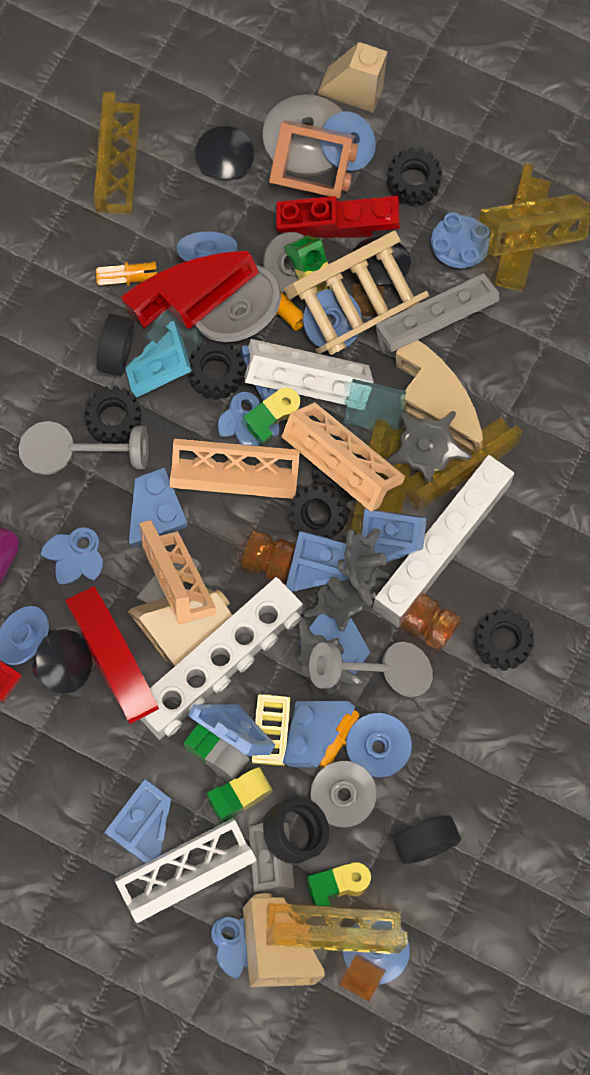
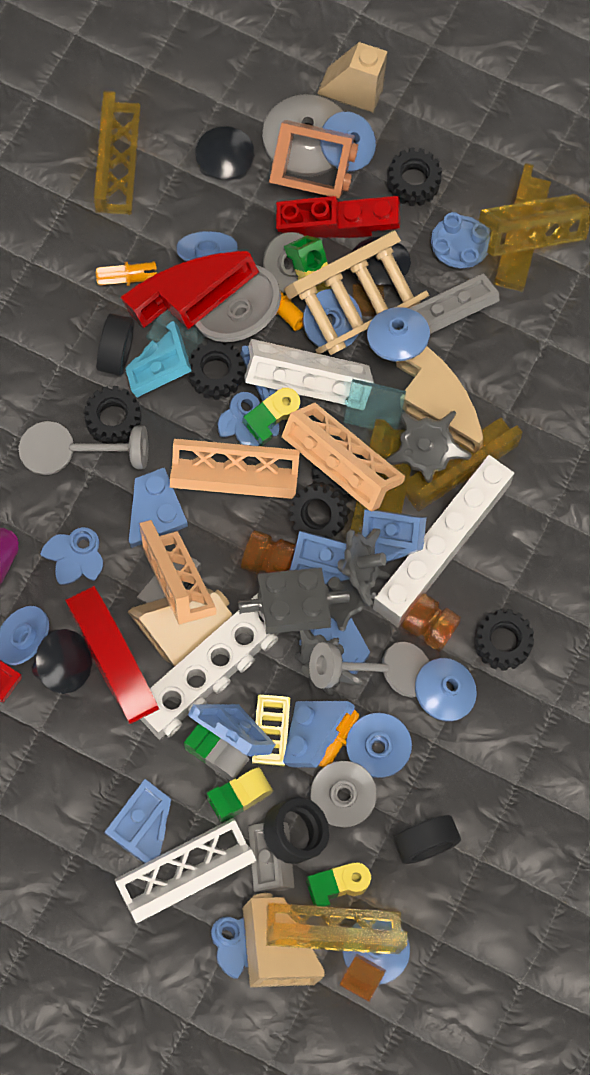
none -> dark grey plate [238,567,350,634]
none -> medium blue dish [367,307,430,361]
none -> medium blue dish [415,658,477,722]

